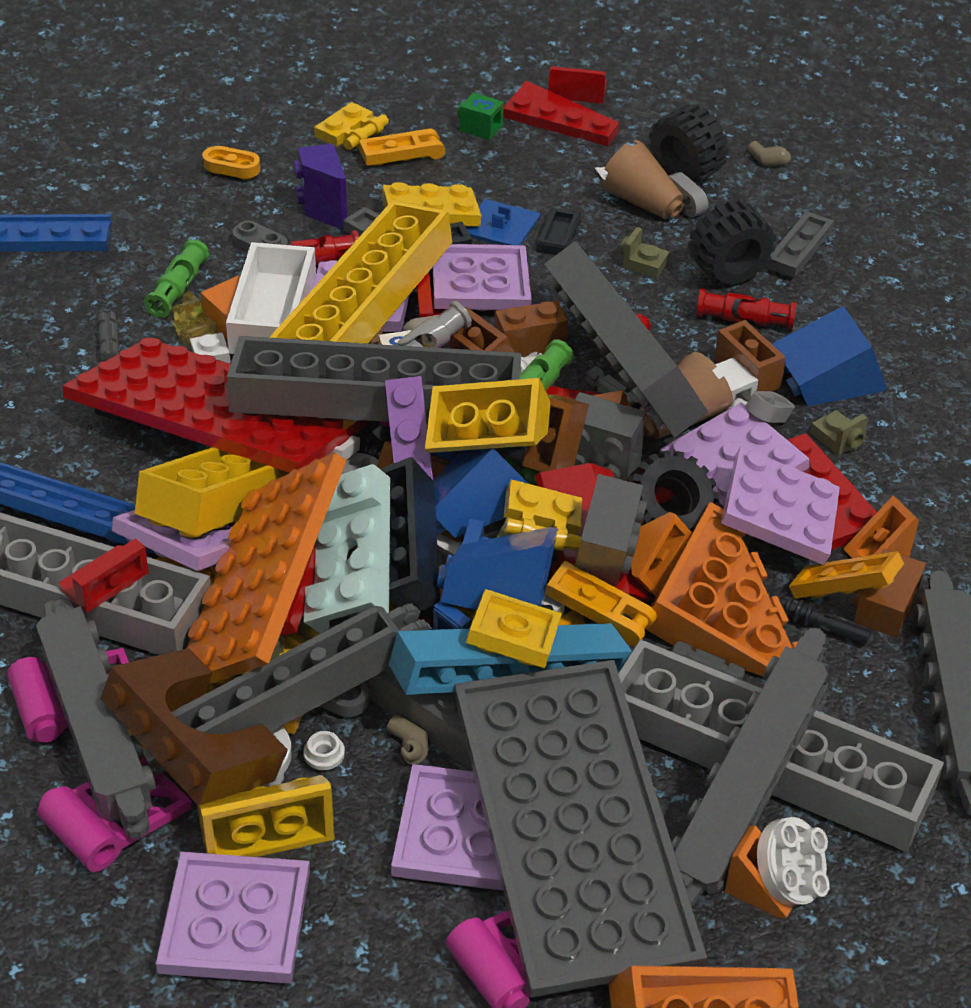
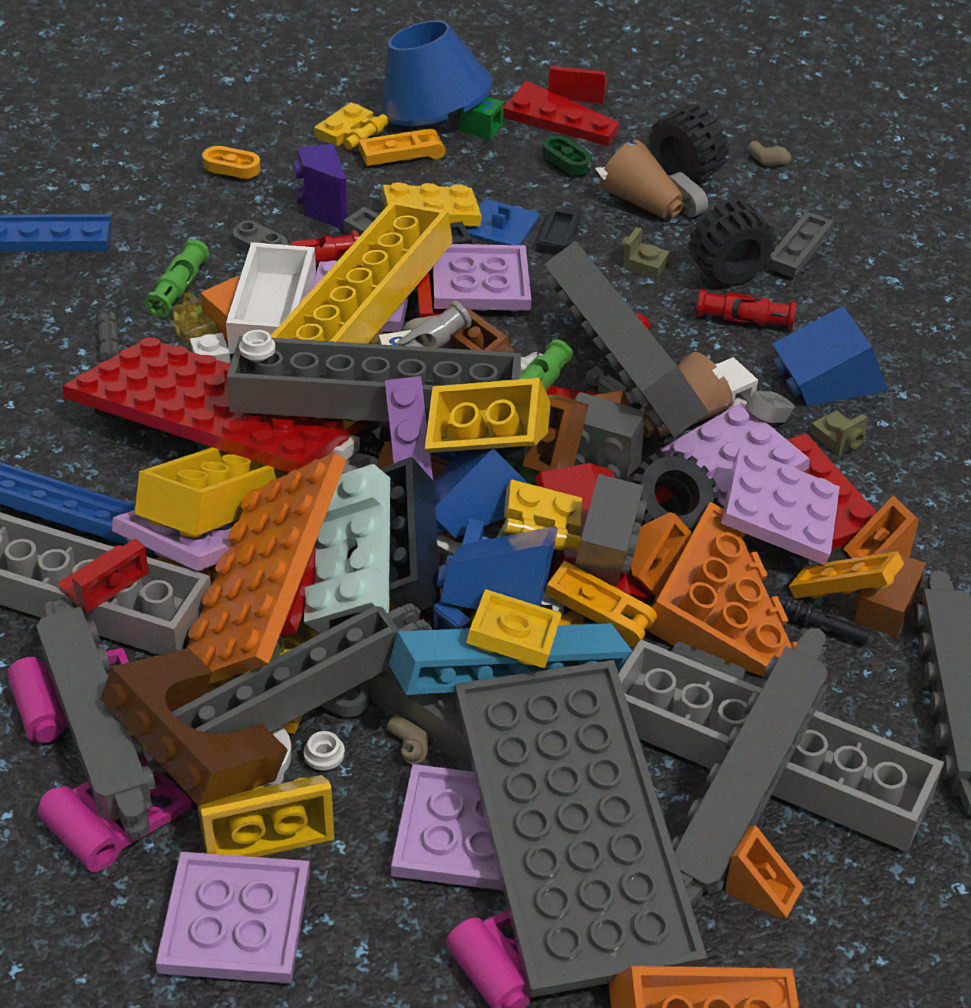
dark orange brick [495,300,568,357] -> none
dark orange brick [714,320,786,392] -> none
white tile [757,817,830,906] -> none
none -> white plate [239,330,276,362]
none -> blue cone [382,21,493,126]
none -> dark green plate [542,135,592,176]

